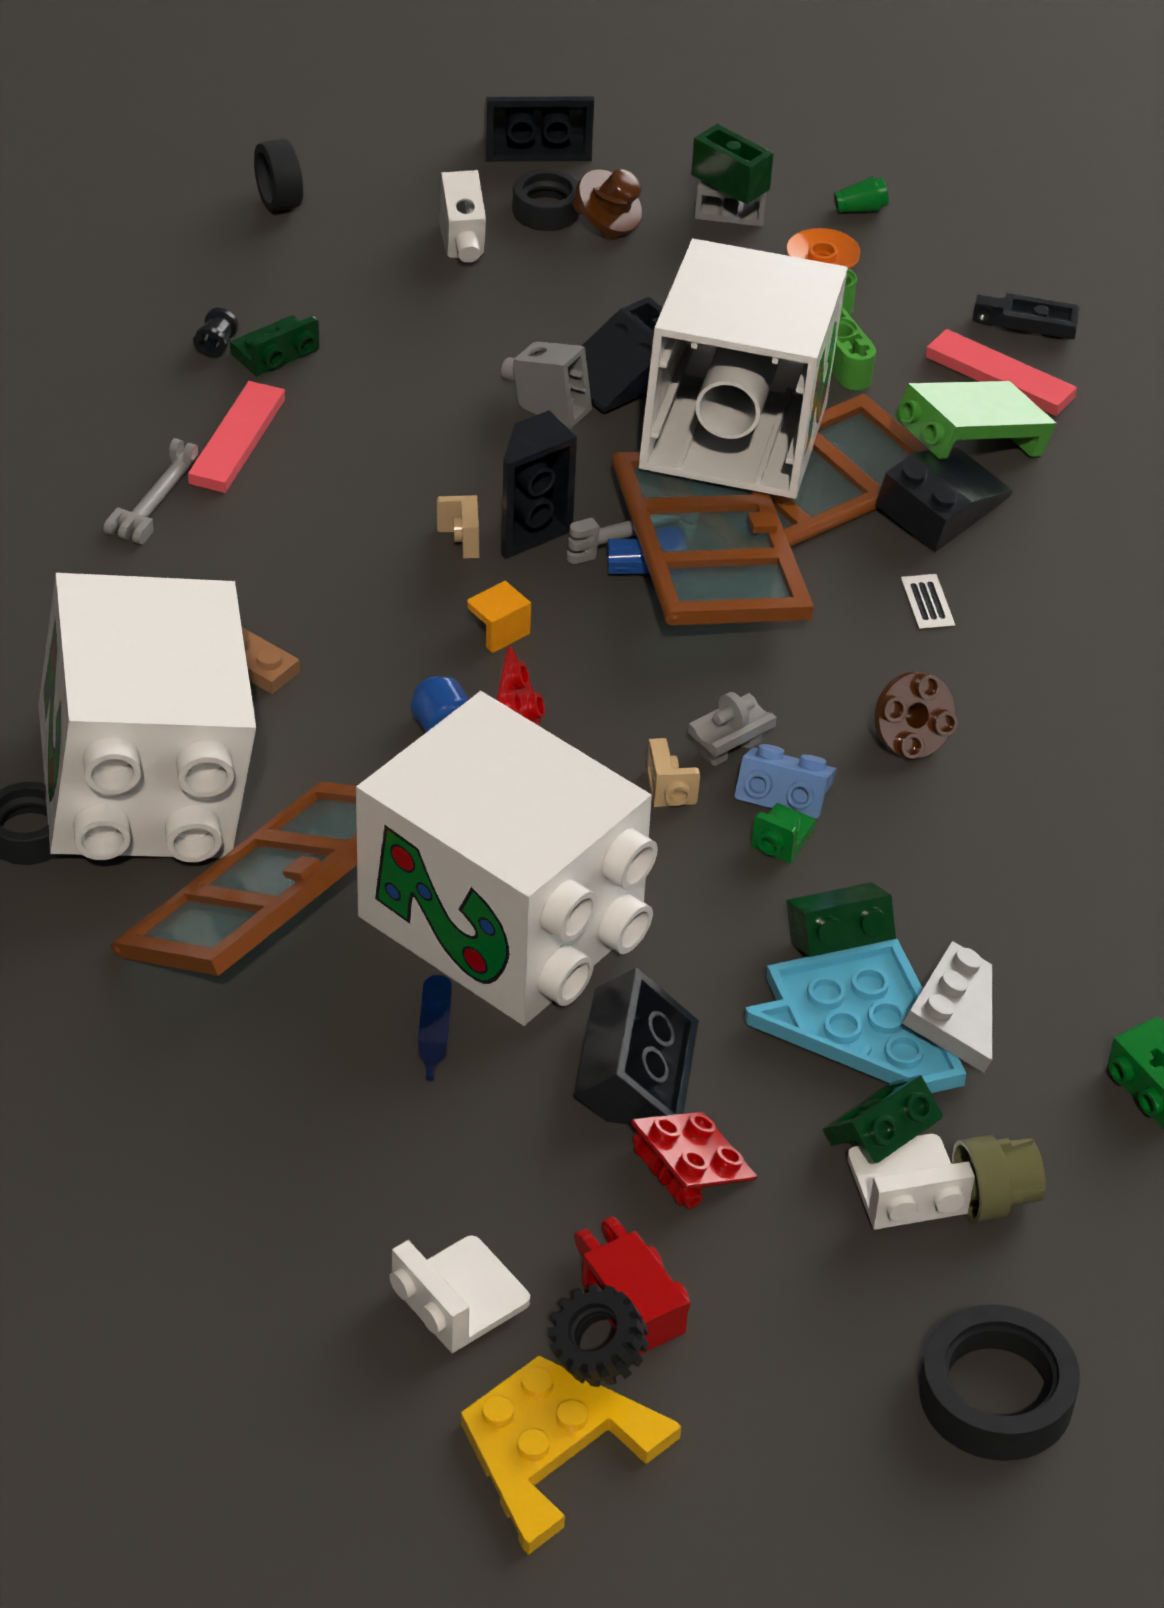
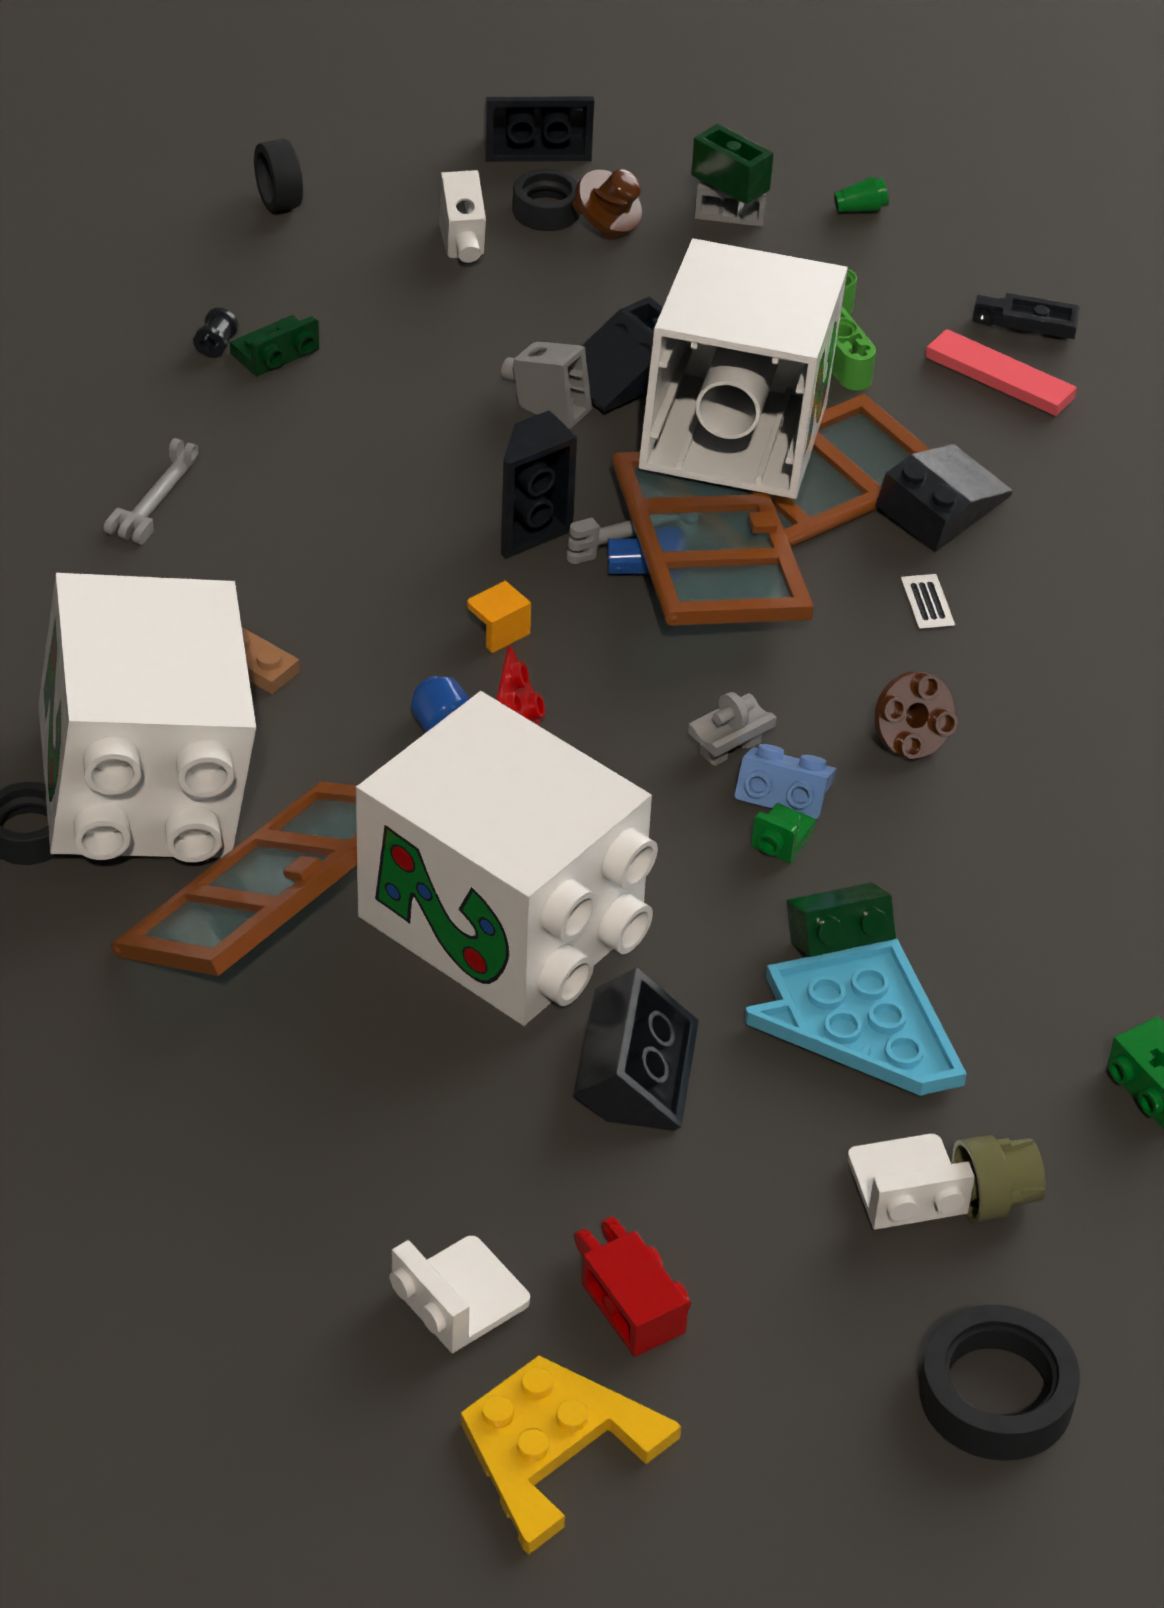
coral tile [188,381,285,493] -> none
clear blue piece [418,975,452,1081] -> none
tan bracket [437,495,479,559] -> none
black tyre [548,1284,649,1387] -> none
red hinge [631,1112,757,1209] -> none
tan bracket [646,738,700,807] -> none
orange dish [786,228,860,269] -> none
dark green bracket [823,1075,943,1164] -> none
panel [895,381,1057,459] -> none
wing [902,941,992,1073] -> none

